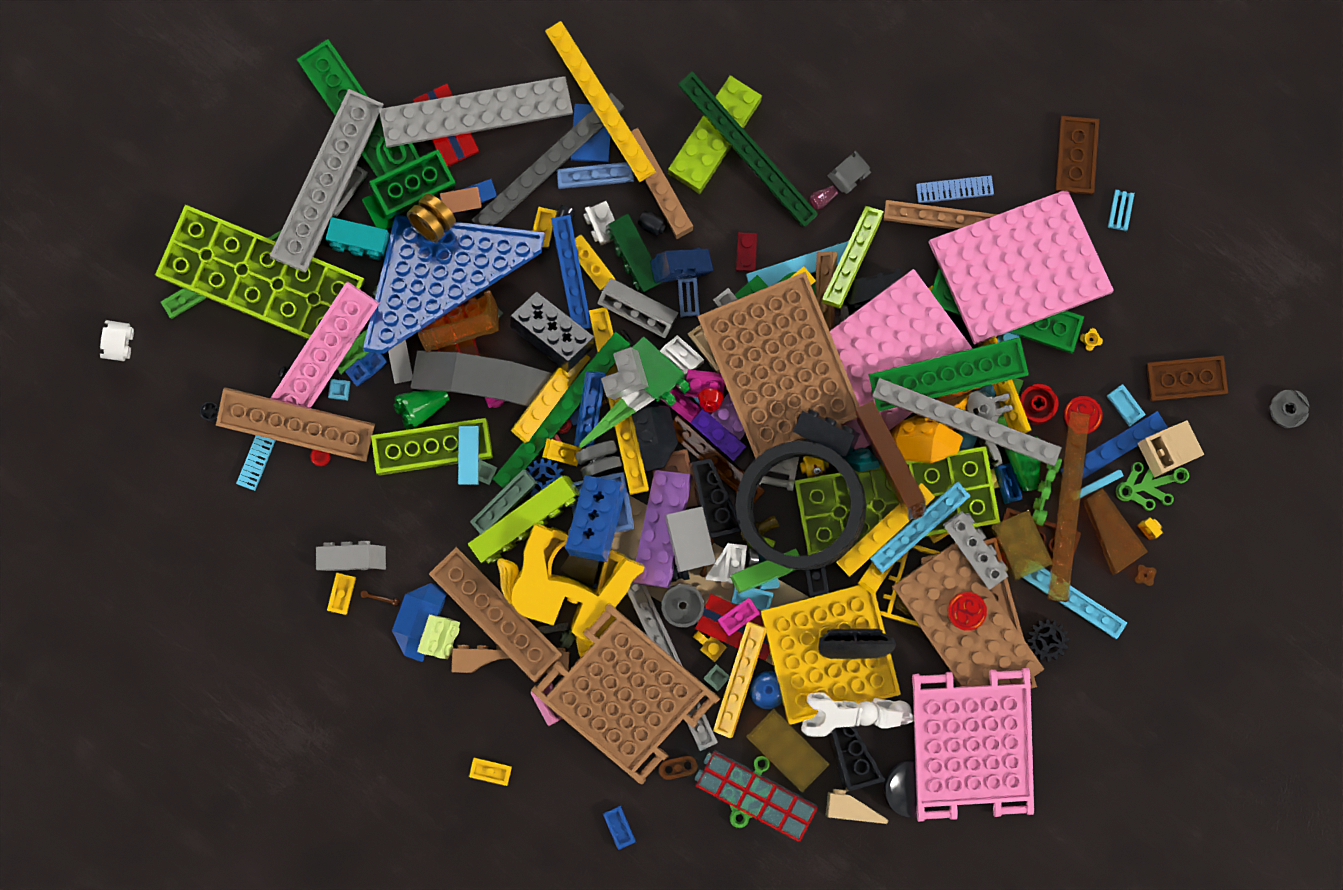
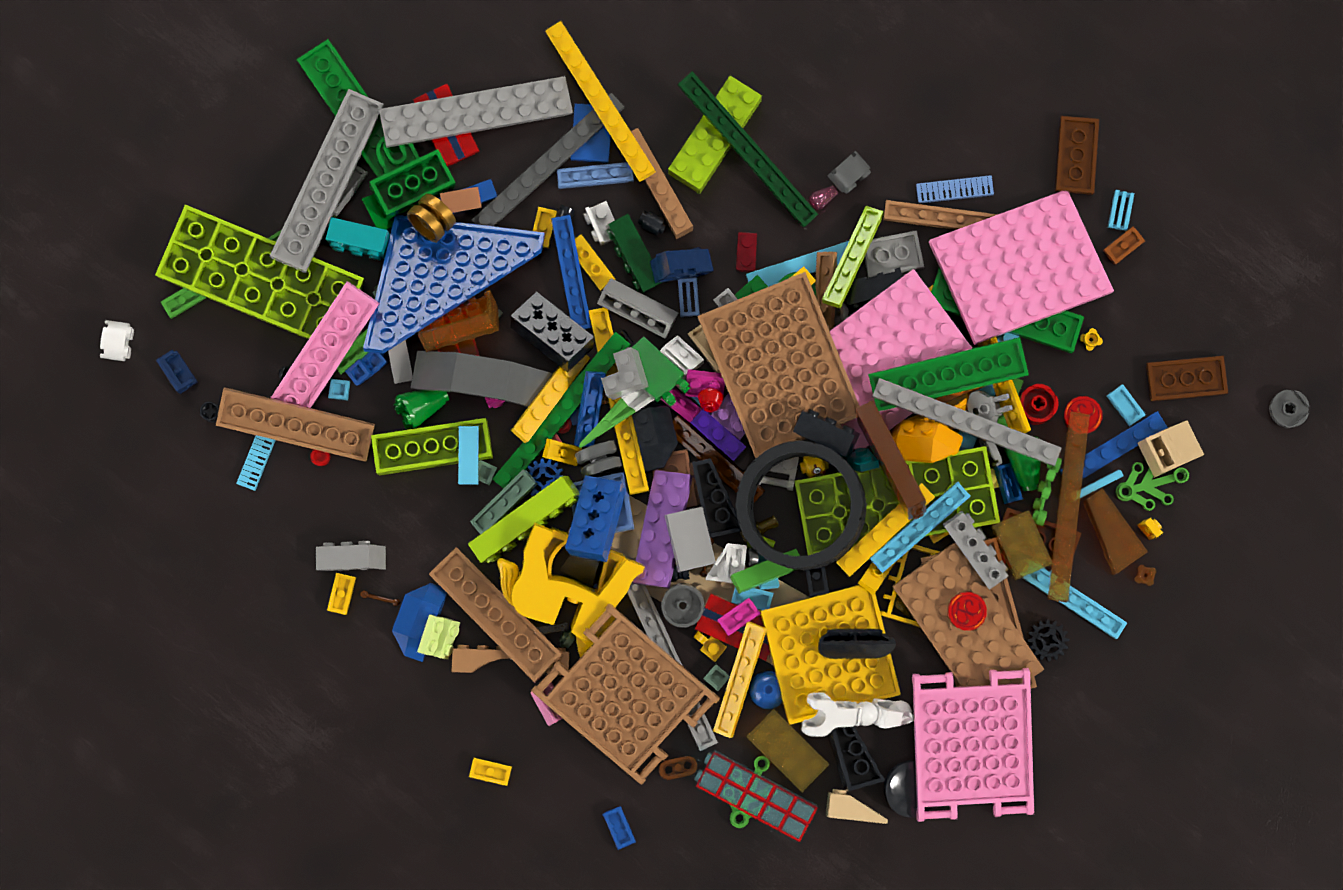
none -> dark blue hinge [156,350,198,394]
none -> light grey tile [864,231,924,277]
none -> dark orange plate [1103,226,1145,265]

